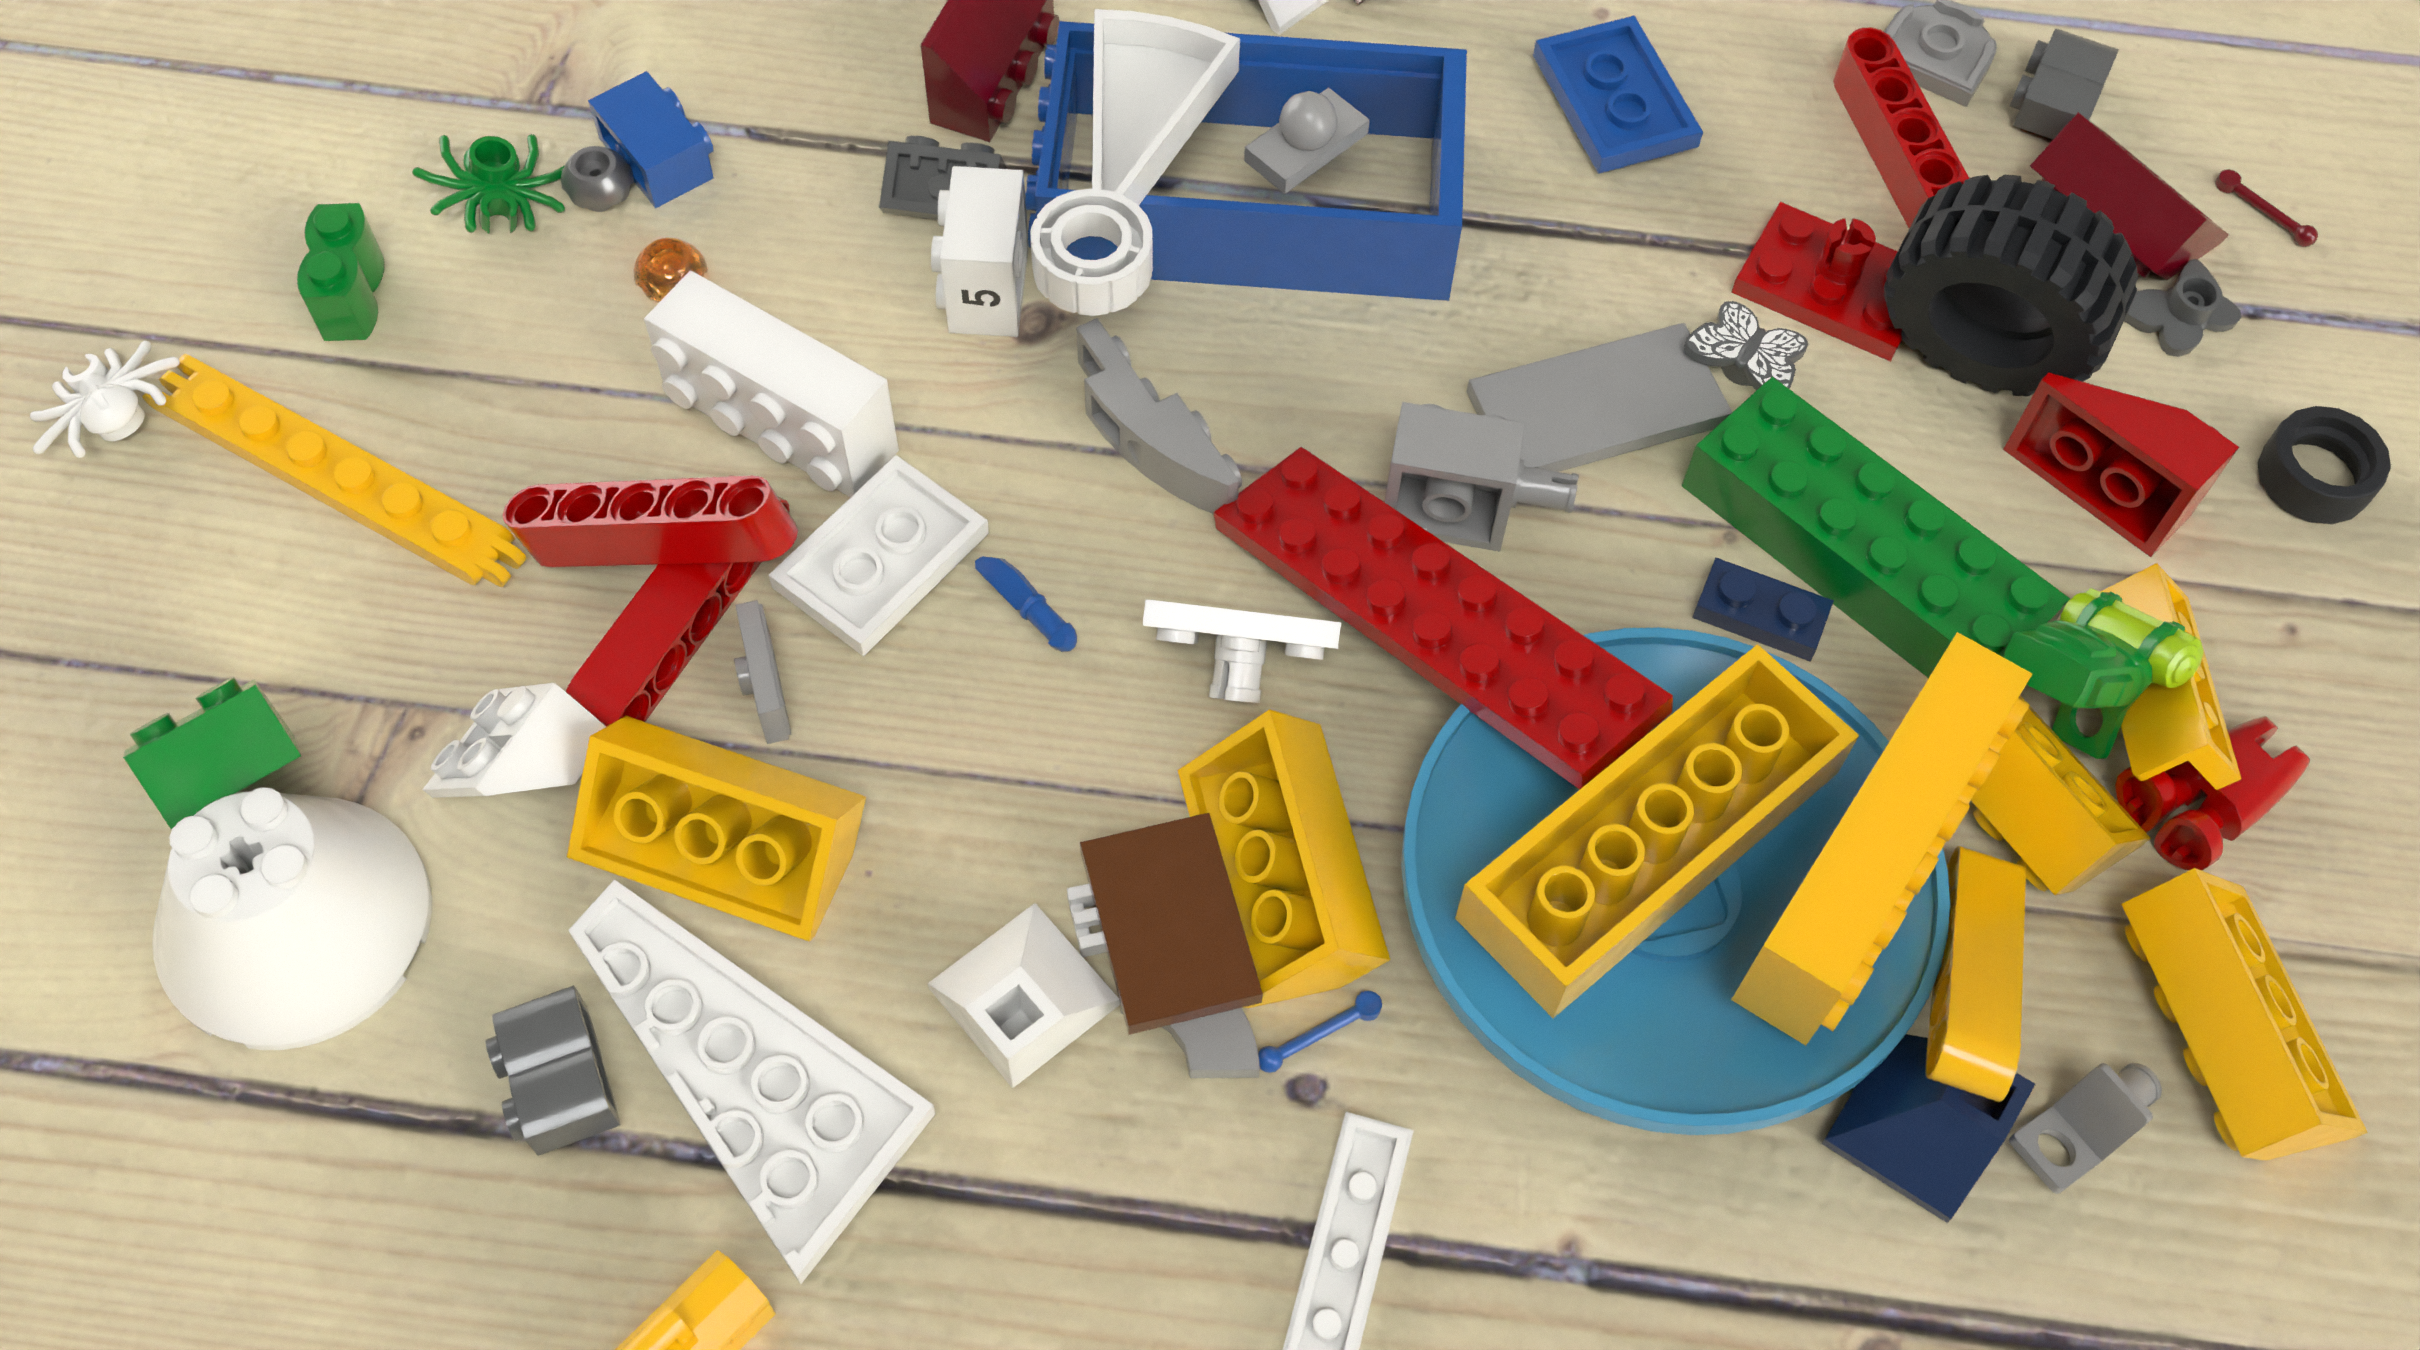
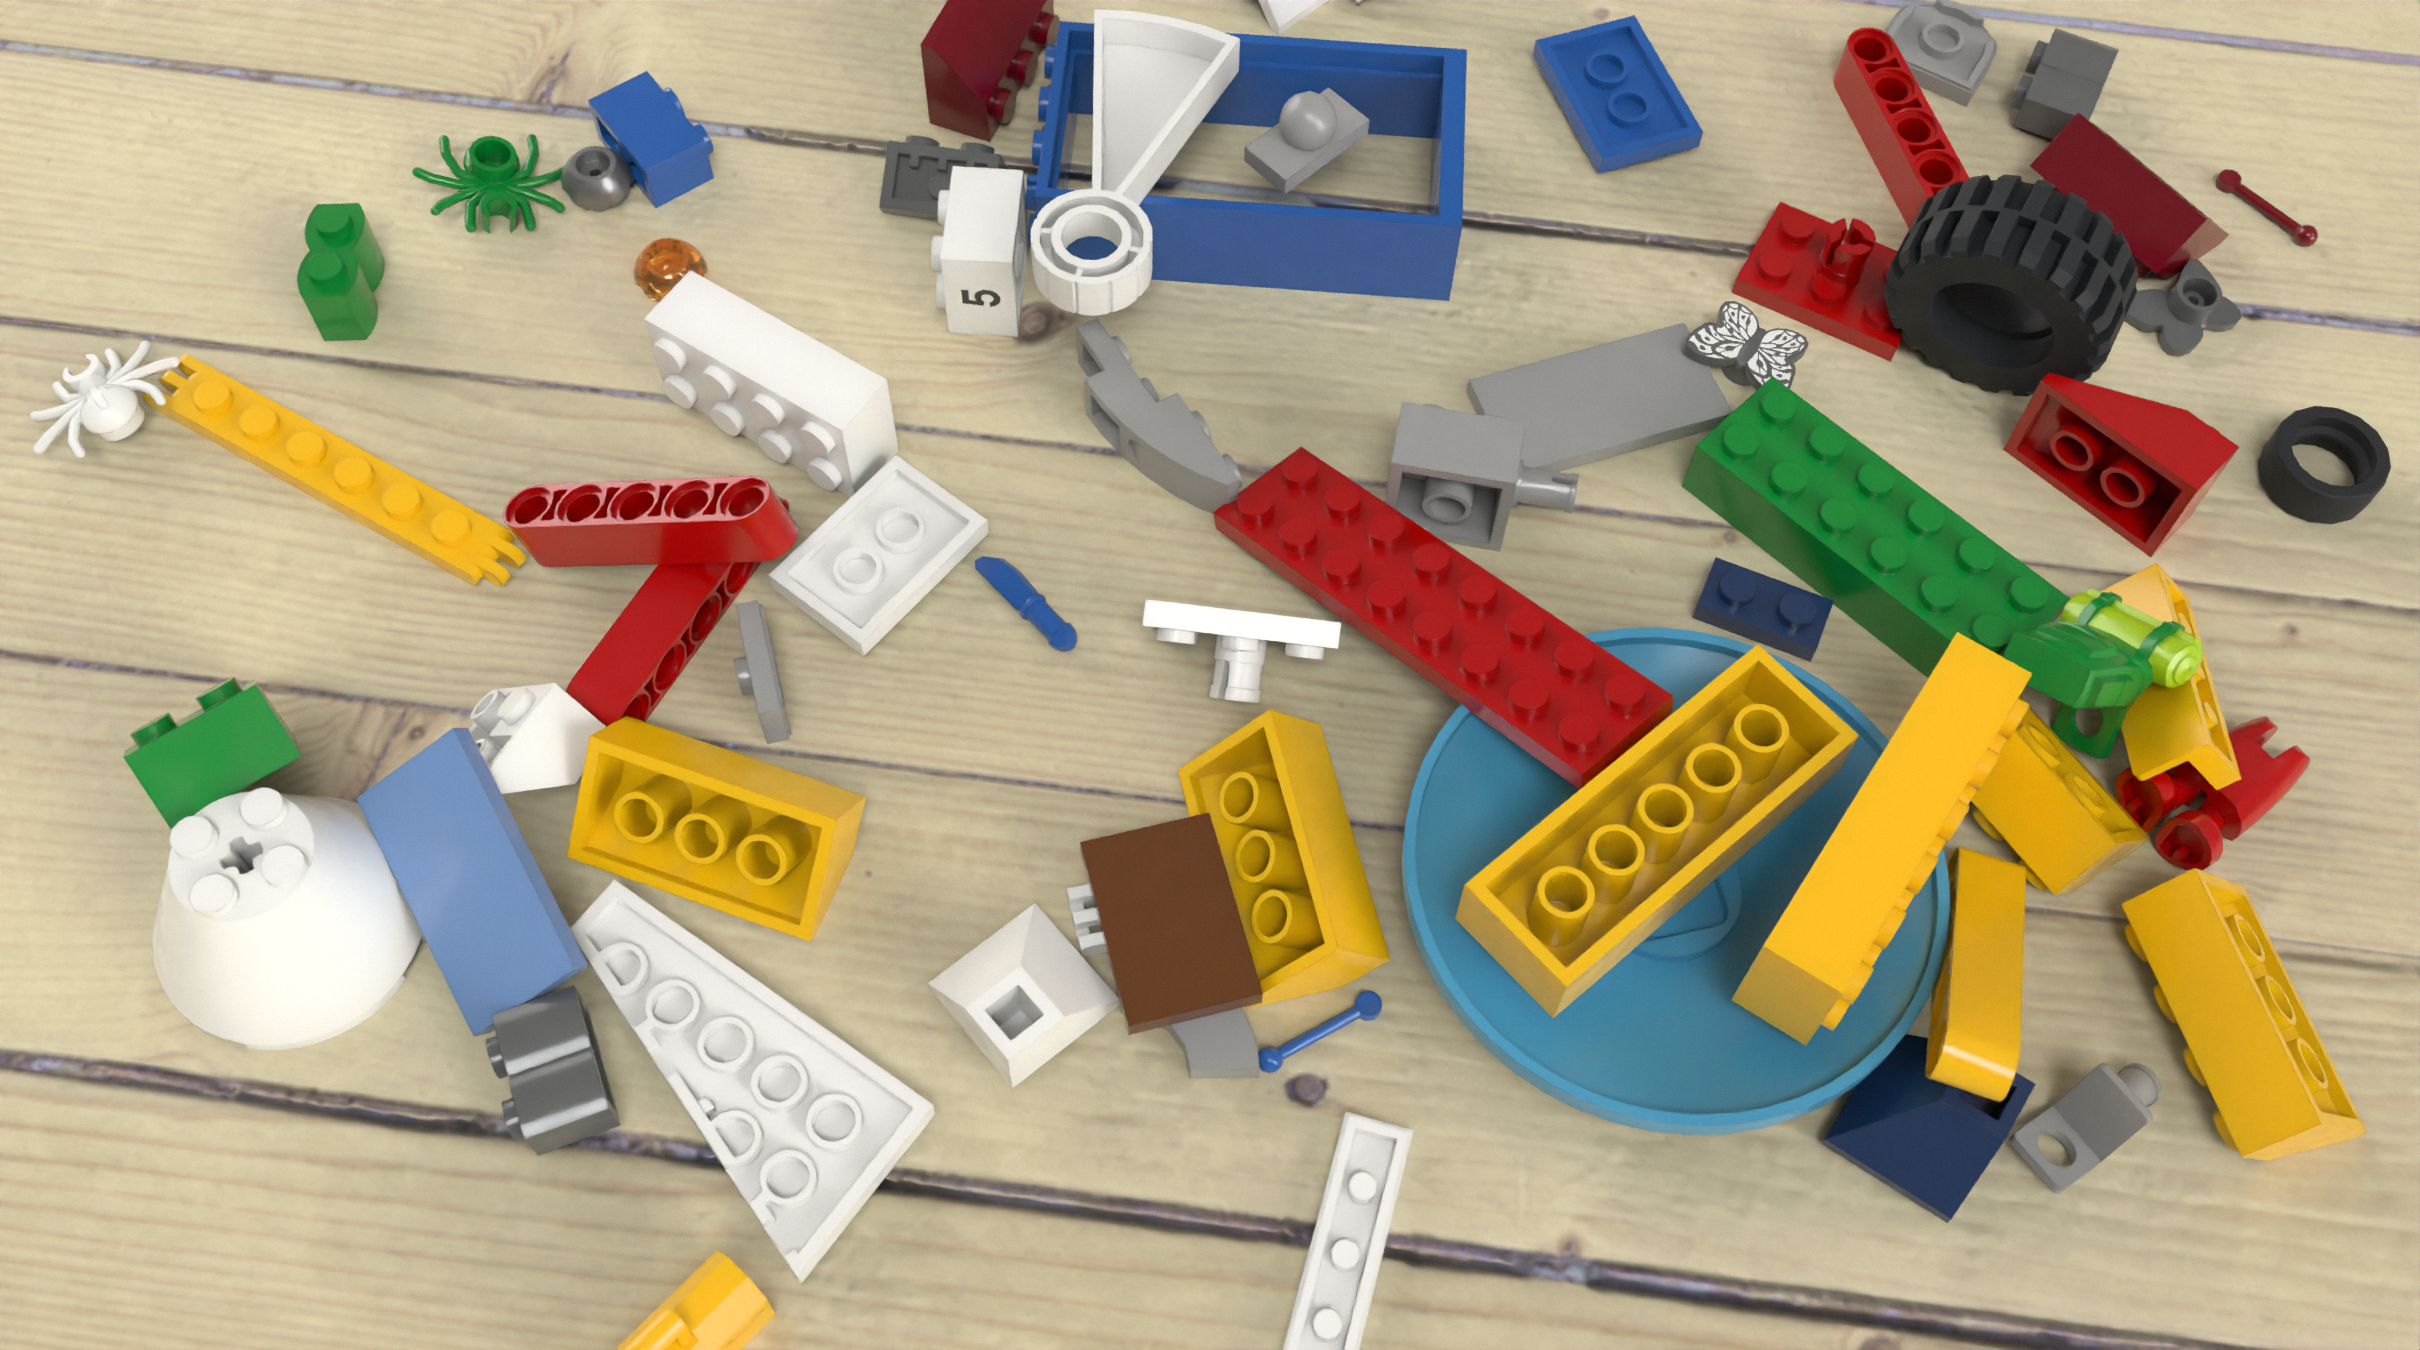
none -> medium blue tile [356,728,589,1037]

